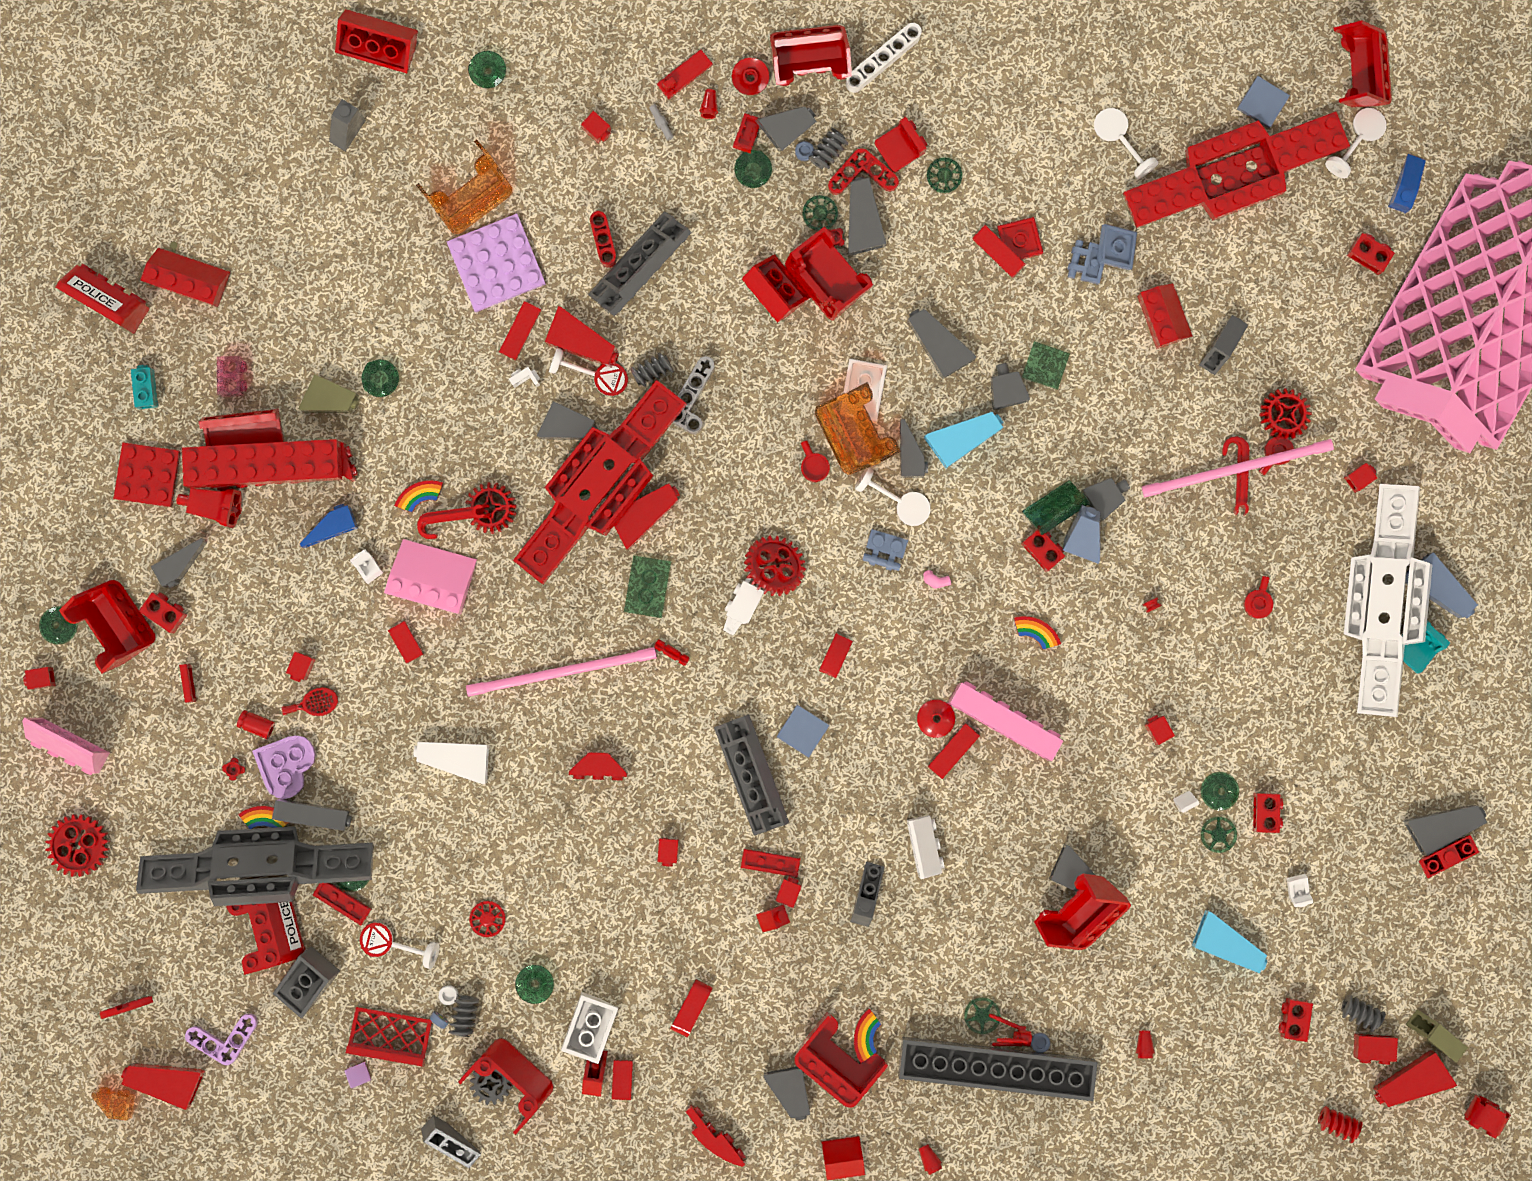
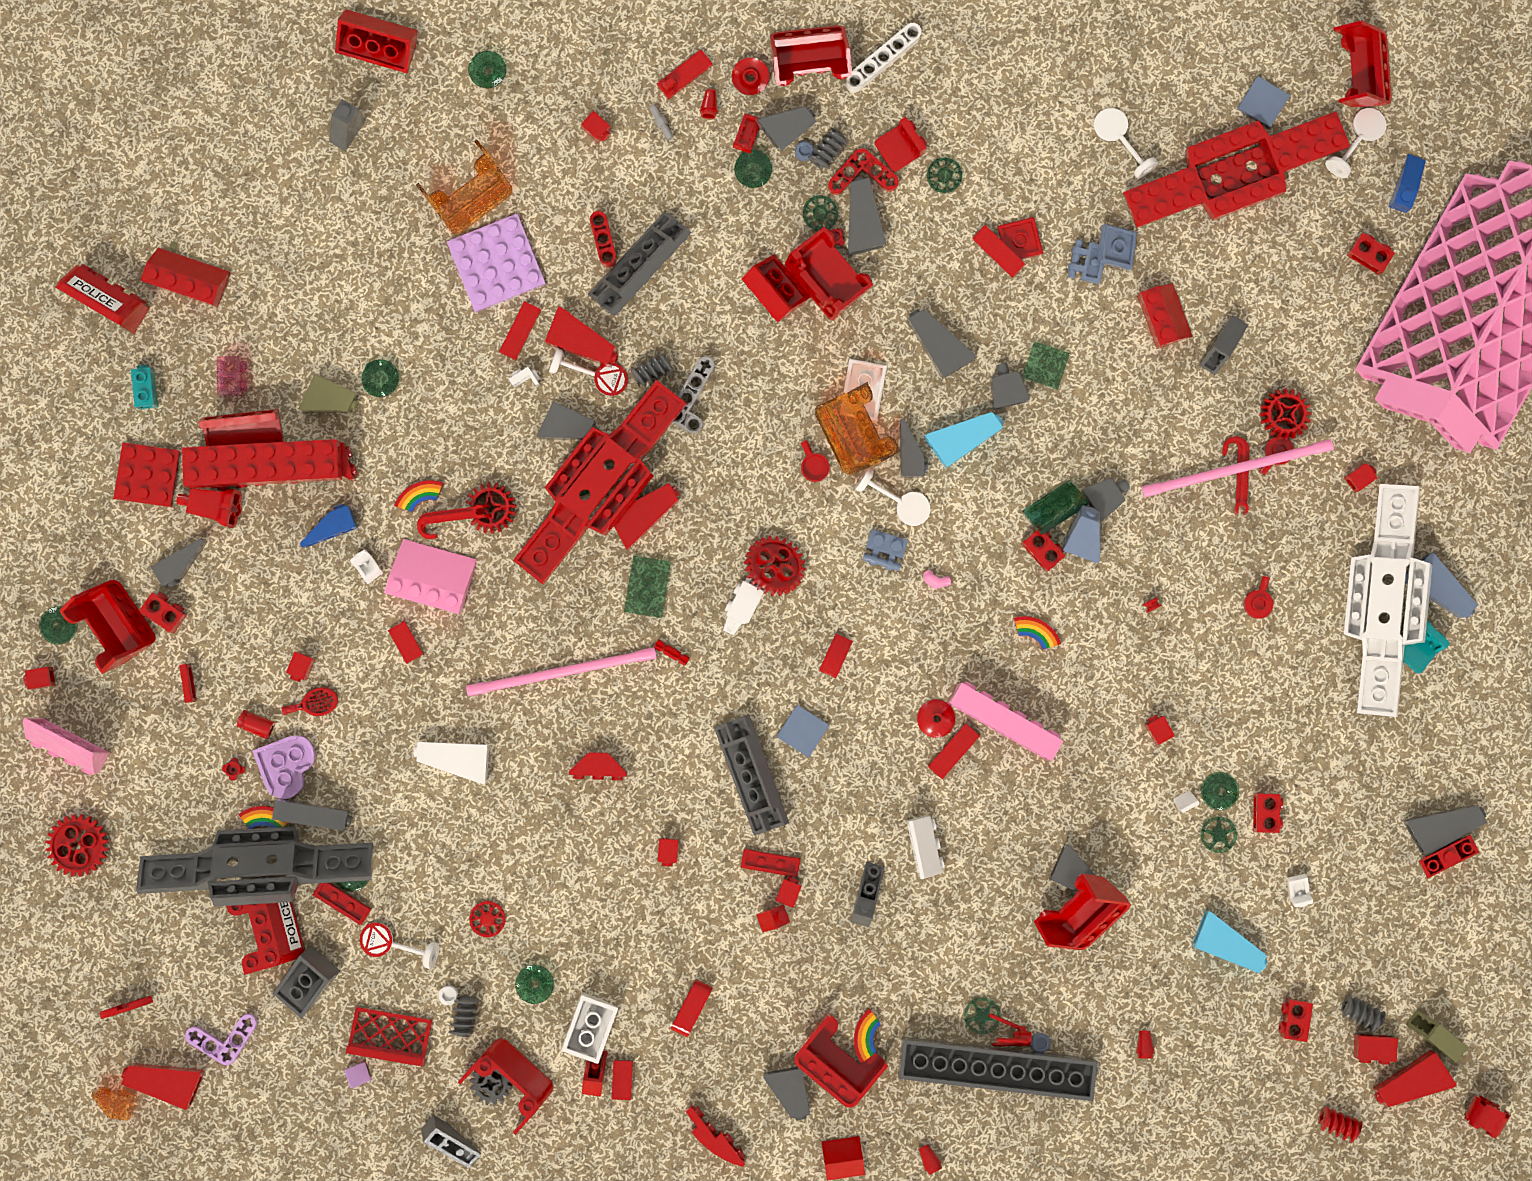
sand blue tile [430,1011,449,1029] -> none

